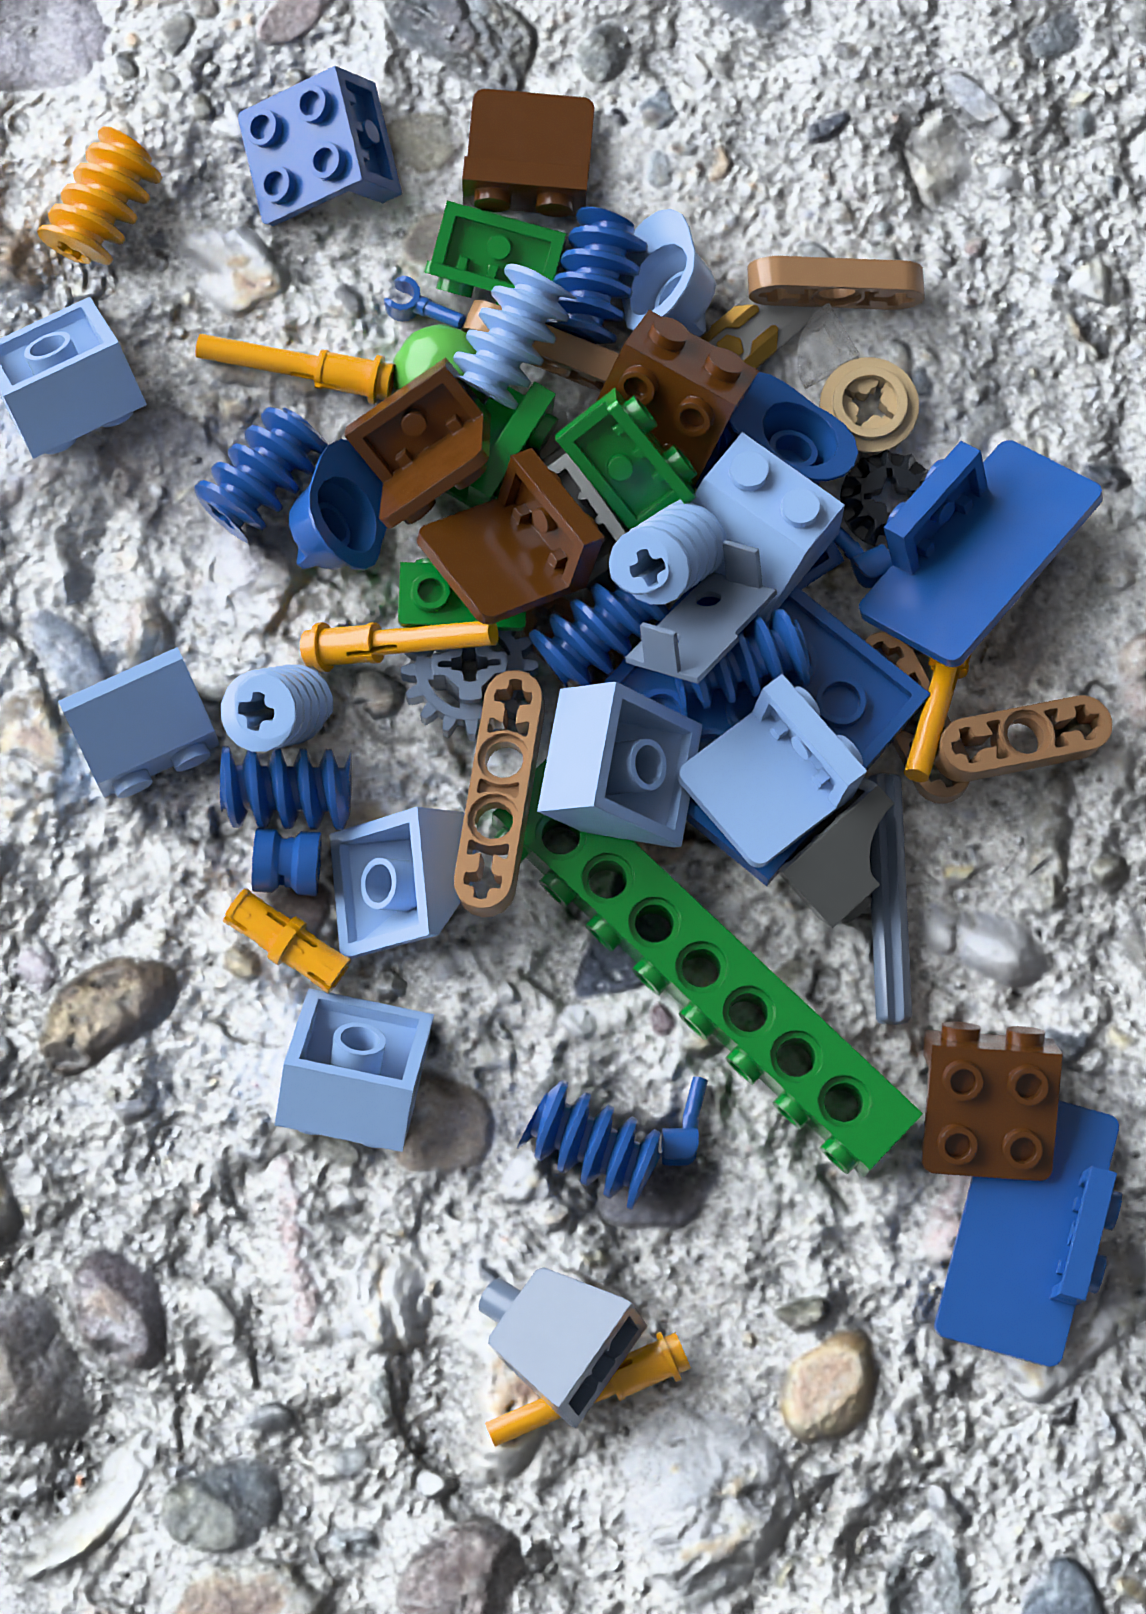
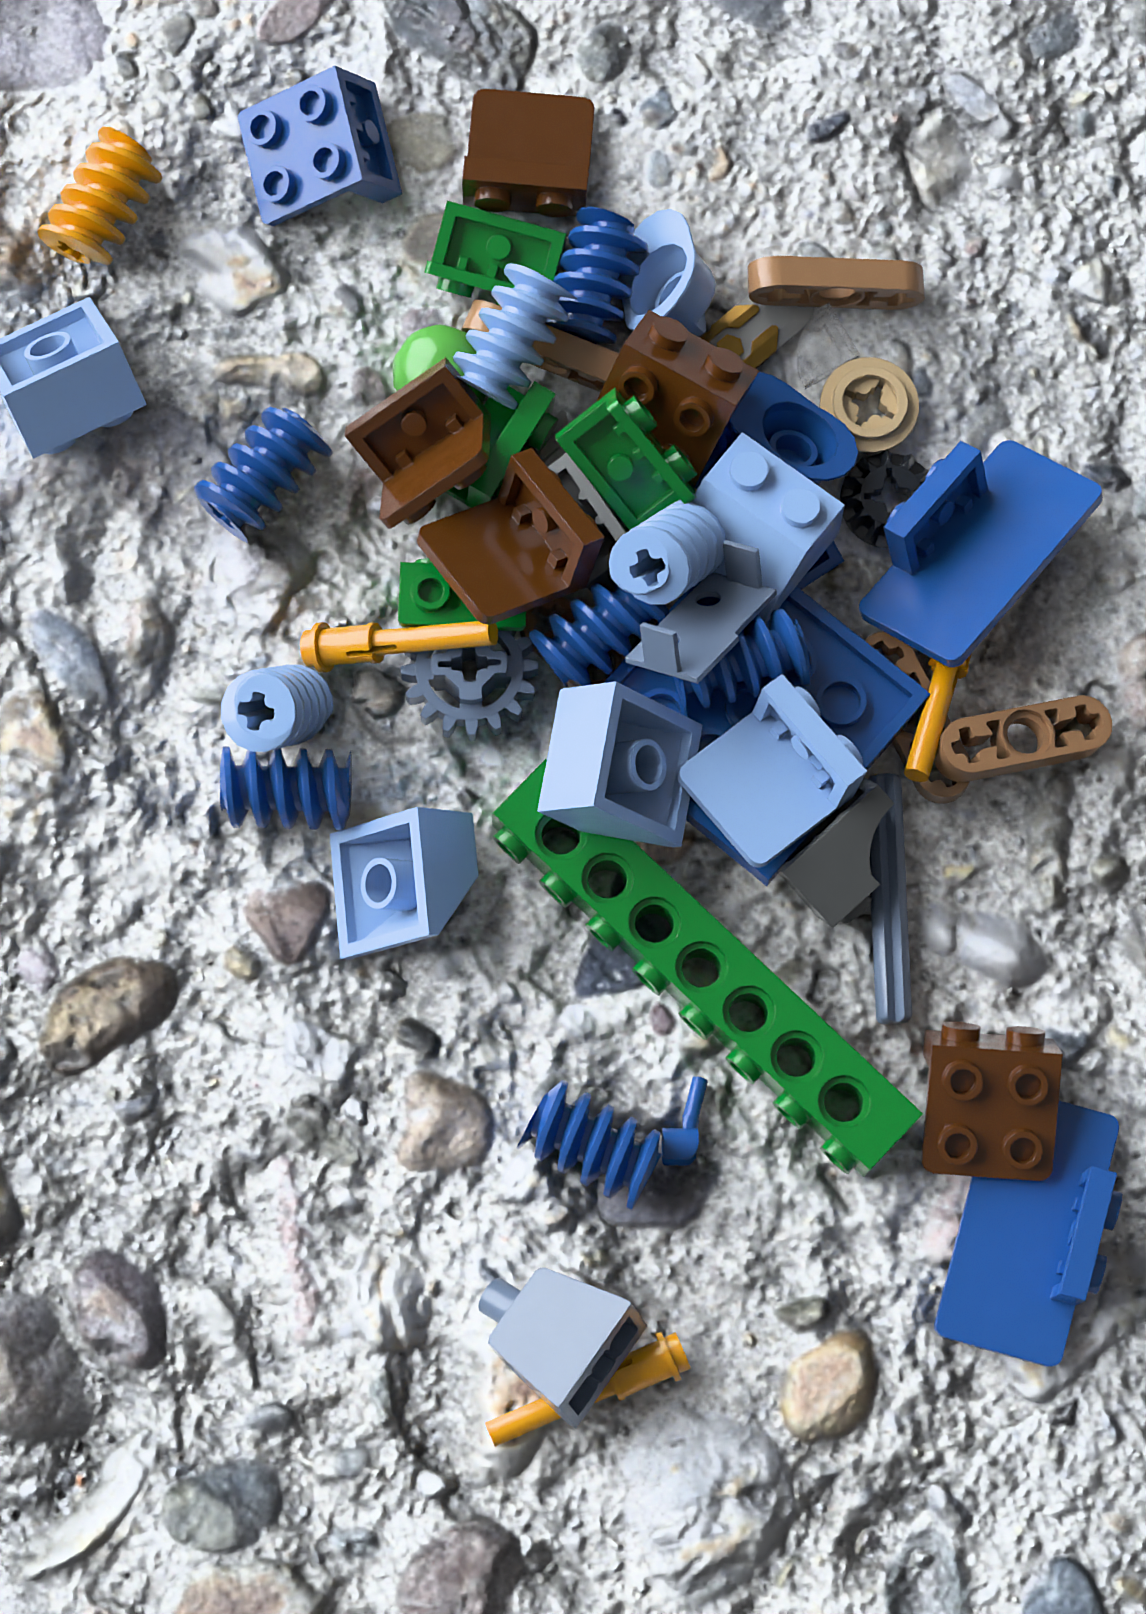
light blue slope [58,647,219,798] -> none
light orange pin [195,333,395,404] -> none
light orange pin [223,888,352,994] -> none
blue wheel [251,828,322,896] -> none
light blue slope [275,988,434,1152] -> none
blue piece [289,439,387,571] -> none
blue hand [384,276,466,329] -> none
medium nougat beam [454,670,545,918] -> none
blue hand [834,526,892,588] -> none

